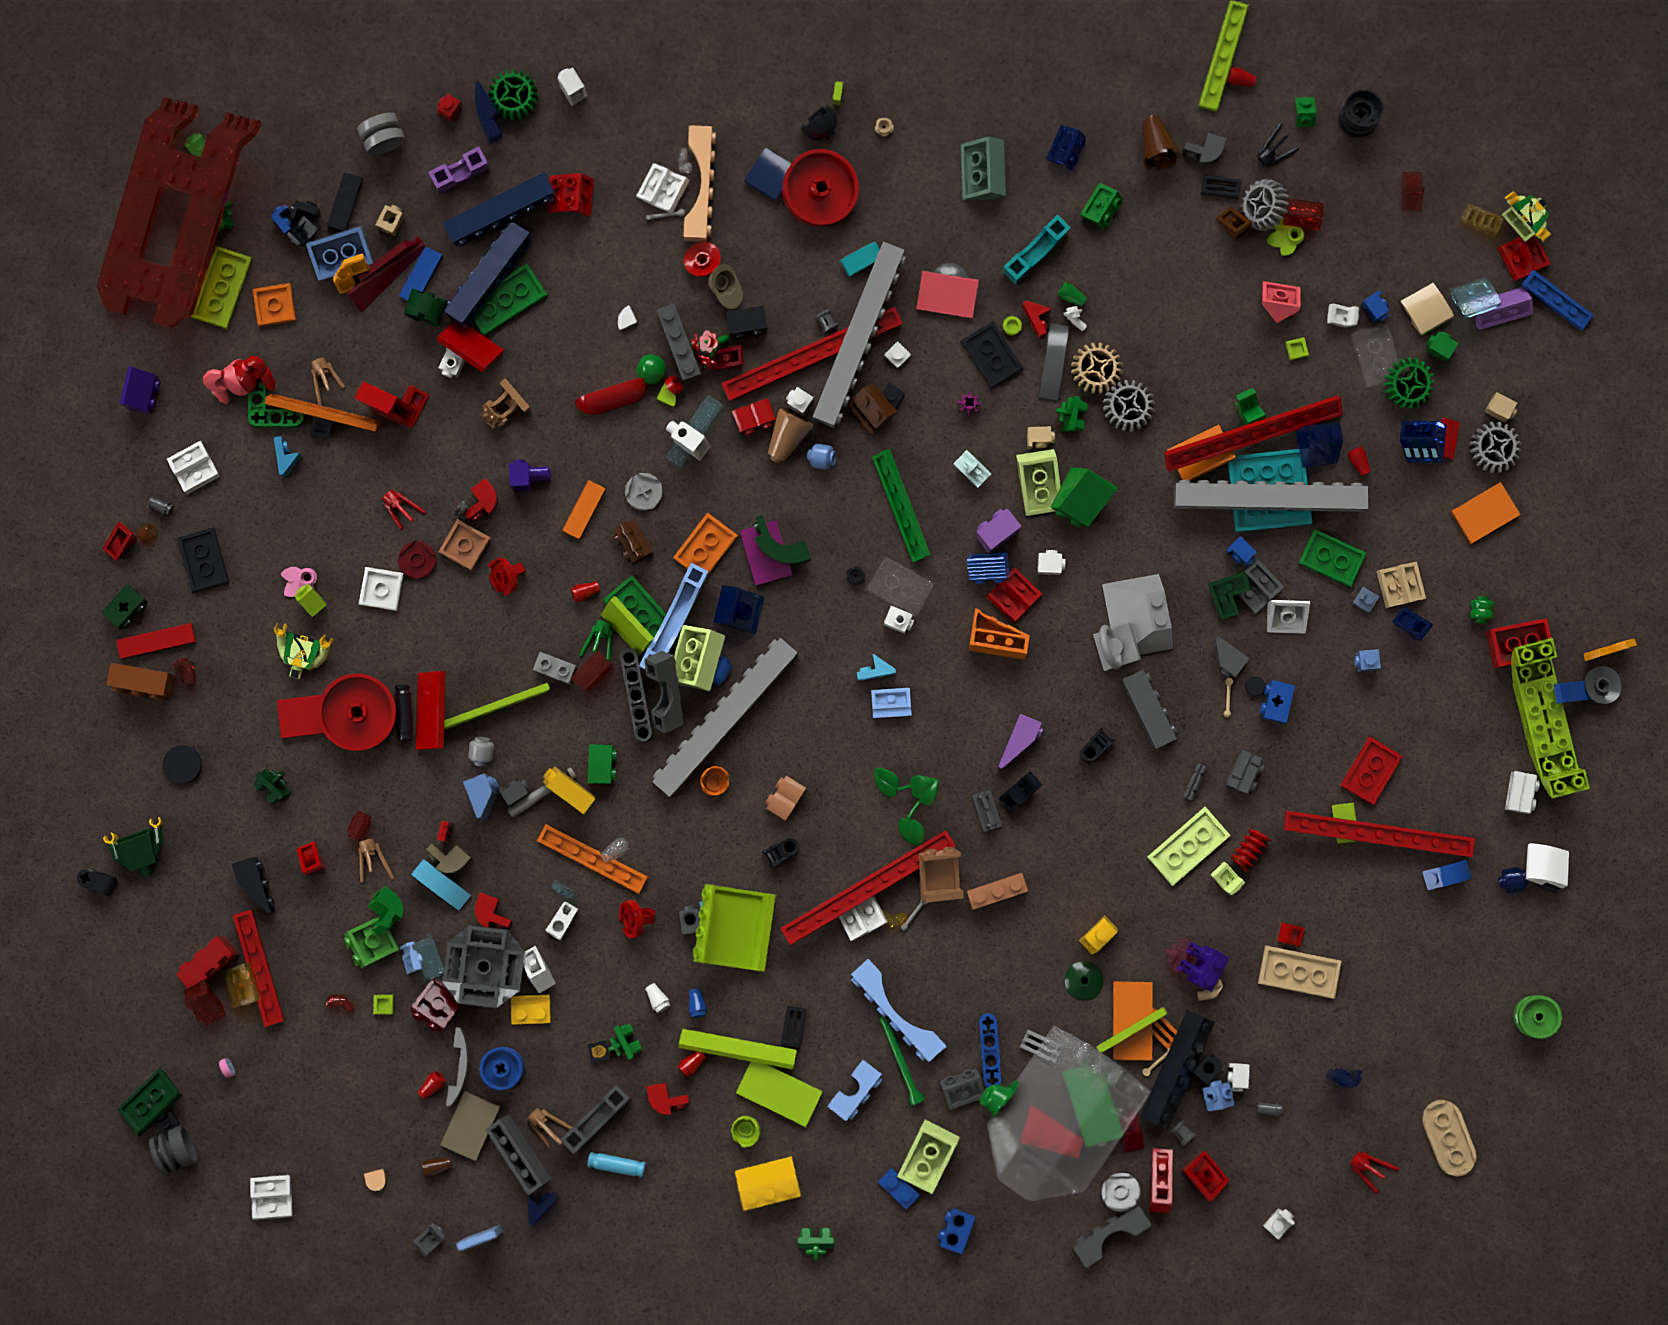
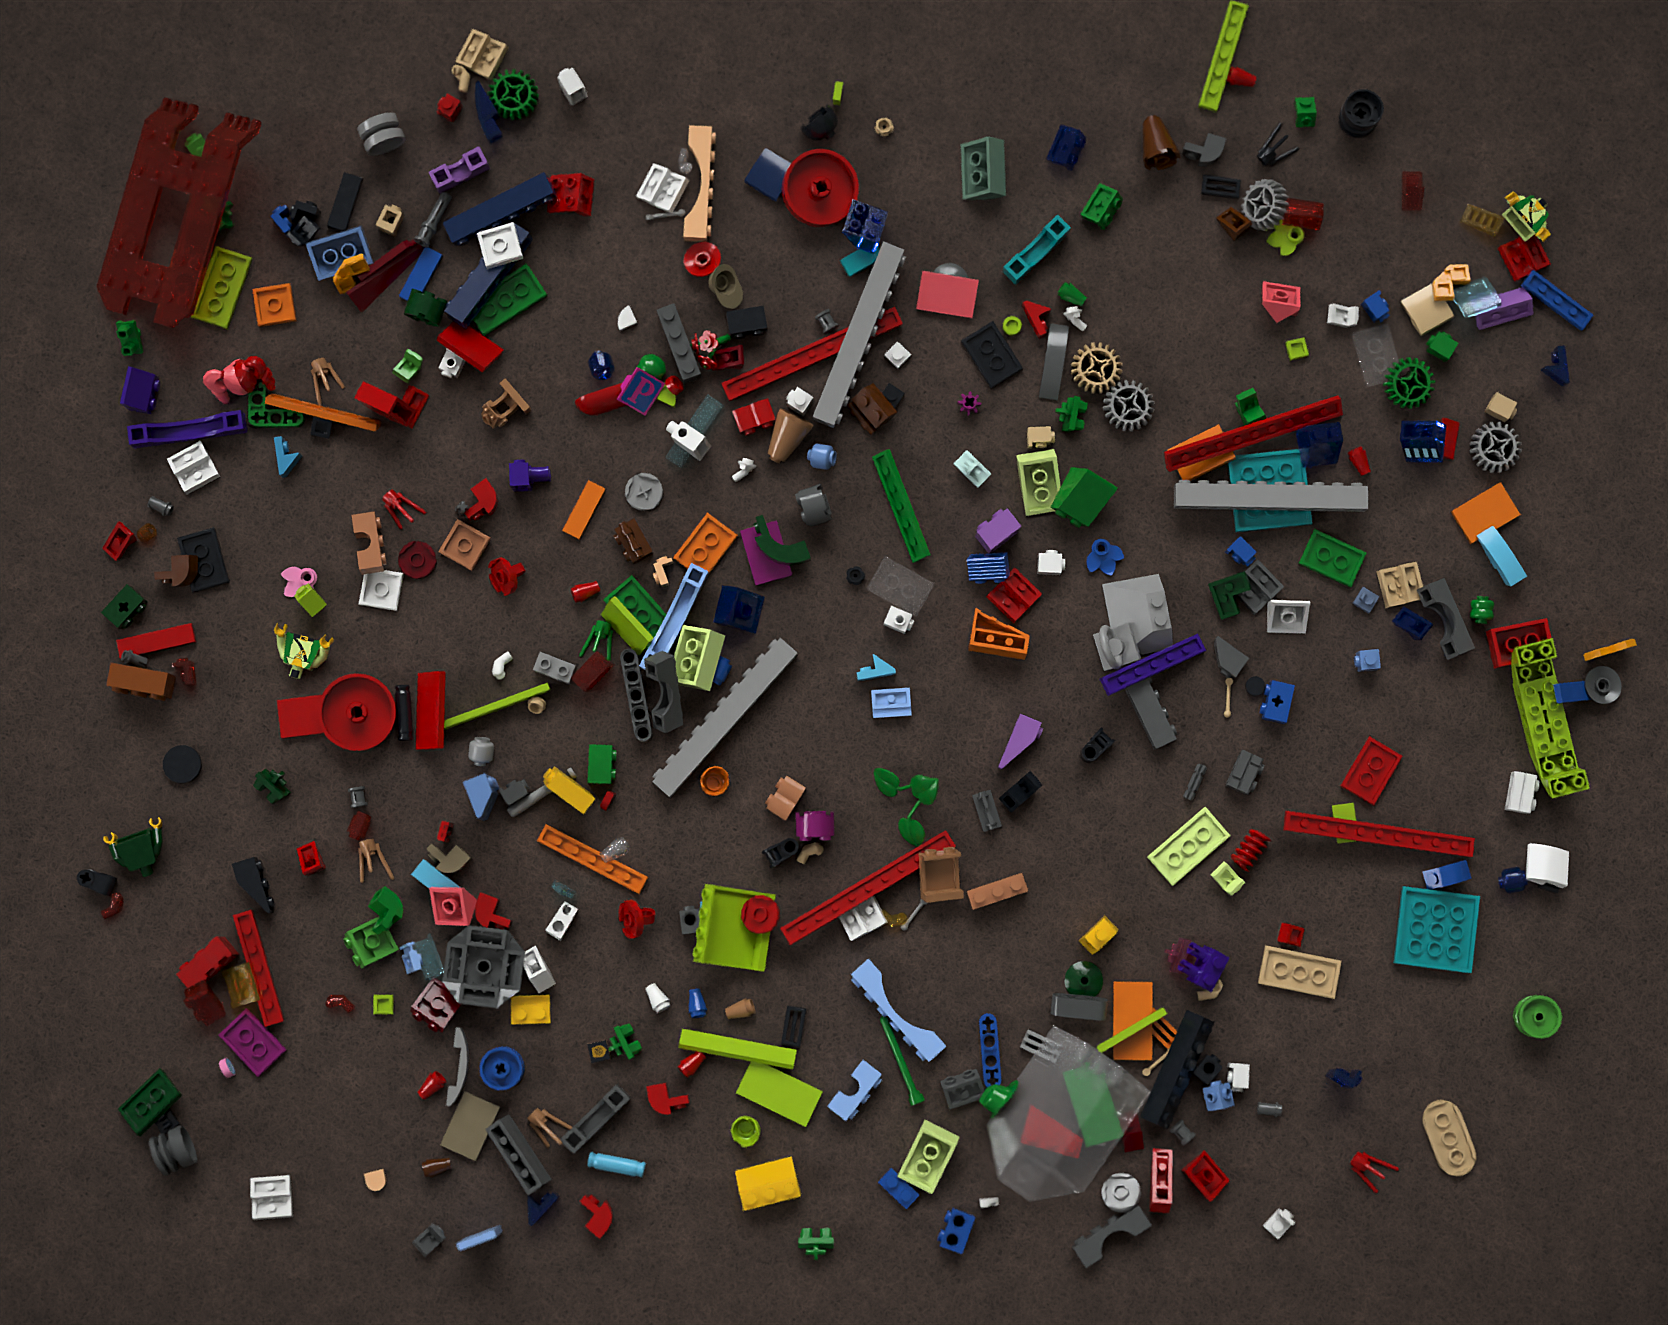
none -> clear red arm [101,892,124,919]
none -> green hips [116,320,143,356]
none -> dark grey pin [121,650,148,669]
none -> dark purple arch [127,410,248,449]
none -> reddish brown brick [154,555,198,587]
none -> magenta tile [218,1008,287,1077]
none -> dark grey bush [348,786,368,808]
none -> nougat arch [352,512,387,575]
none -> bright green bracket [392,349,423,384]
none -> dark grey pin [414,192,452,248]
none -> coral slope [429,887,477,926]
none -> tan arm [452,65,470,93]
none -> tan slope [455,29,509,80]
none -> white tile [477,222,524,269]
none -> white arm [492,651,513,680]
none -> tan plate [528,696,546,714]
none -> red brick [580,1194,613,1239]
none -> clear blue head [588,351,615,380]
none -> red tile [600,791,616,811]
none -> piece [617,367,665,415]
none -> light nougat bracket [653,556,673,587]
none -> medium nougat cone [725,998,755,1019]
none -> white plate [732,458,757,482]
none -> red tile [741,895,780,934]
none -> dark grey brick [795,484,833,527]
none -> magenta brick [796,811,835,841]
none -> tan arm [796,842,824,865]
none -> clear blue slope [842,199,888,254]
none -> white tile [979,1197,999,1208]
none -> dark grey beam [1050,993,1108,1021]
none -> blue plate [1087,539,1124,575]
none -> dark purple tile [1100,634,1206,696]
none -> teal plate [1393,886,1480,973]
none -> dark grey arch [1417,578,1475,660]
none -> light orange tile [1432,264,1471,301]
none -> medium azure slope [1476,526,1527,586]
none -> clear blue slope [1541,345,1570,386]

